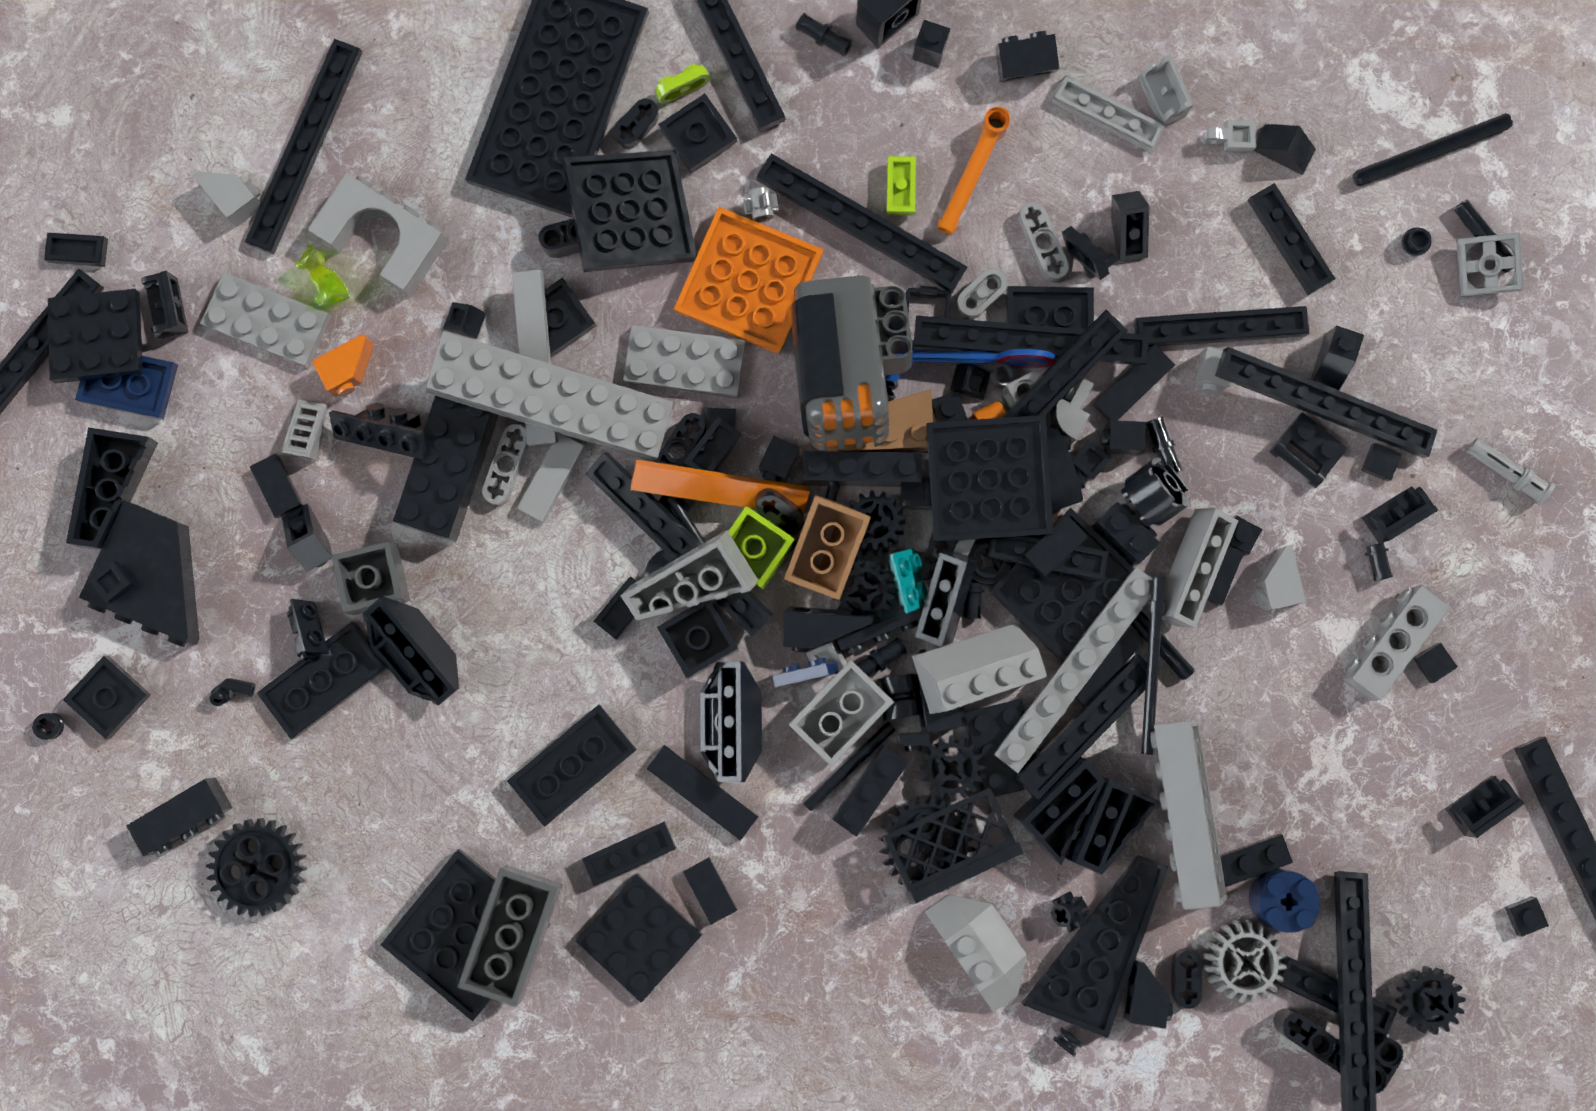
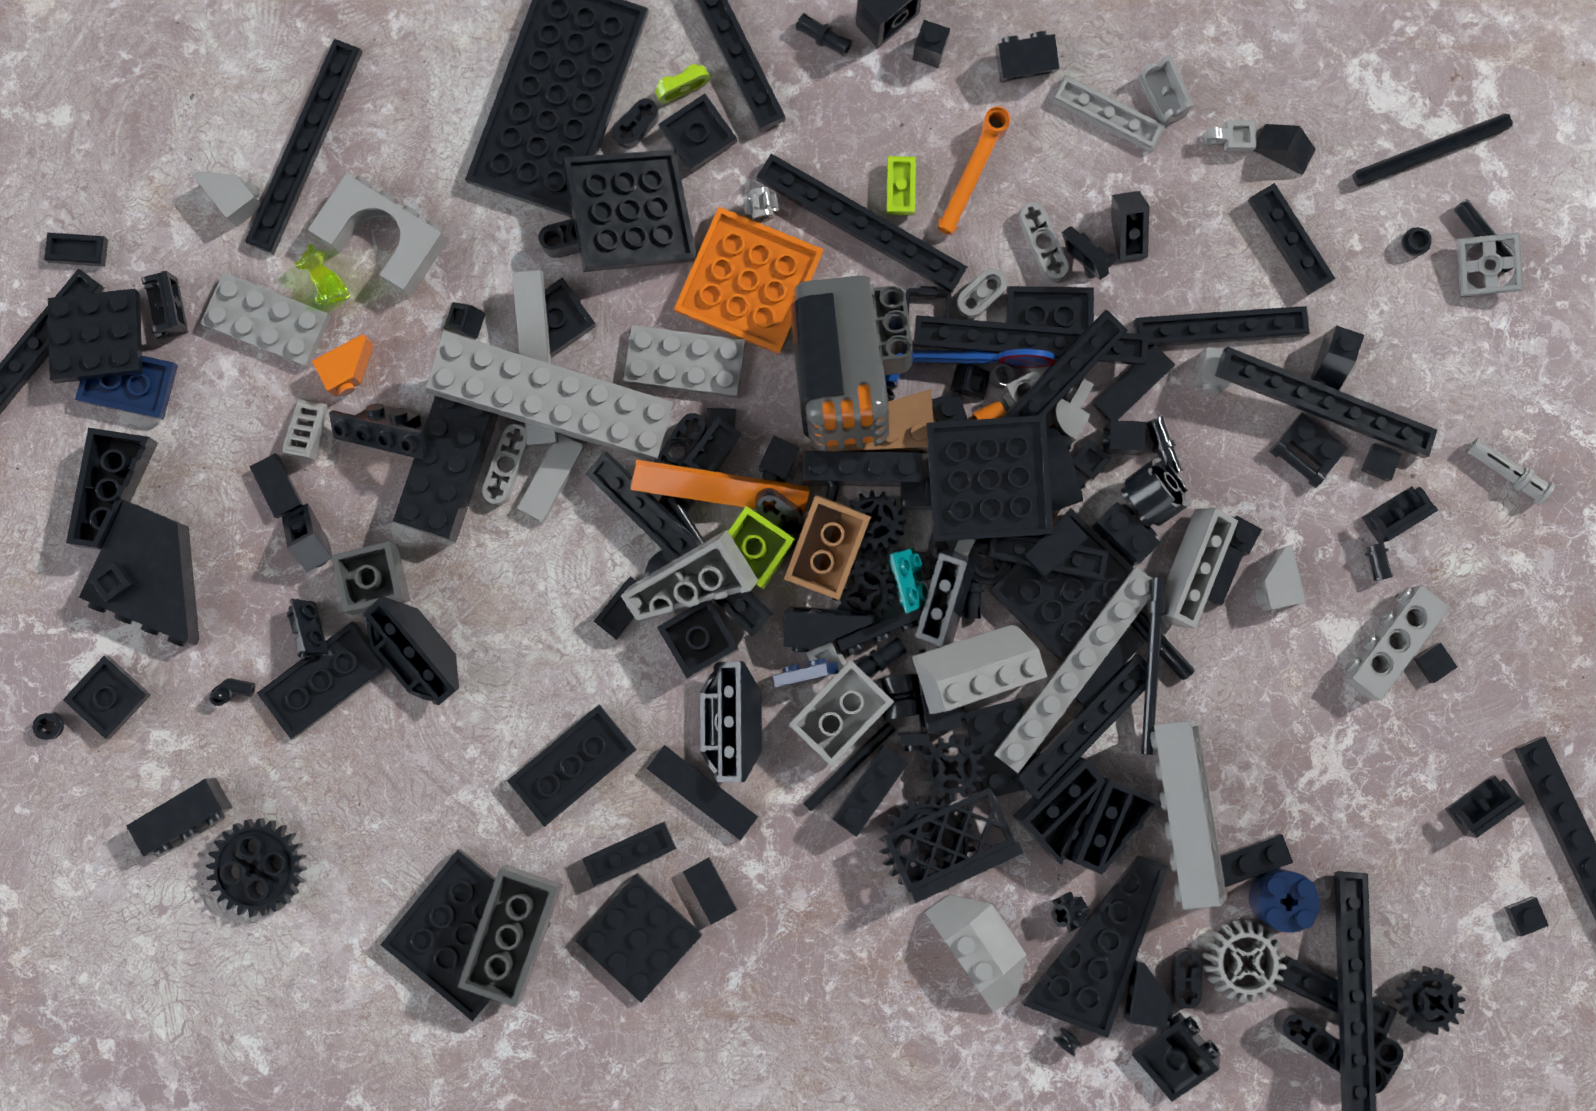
none -> black plate [1132,1012,1221,1102]

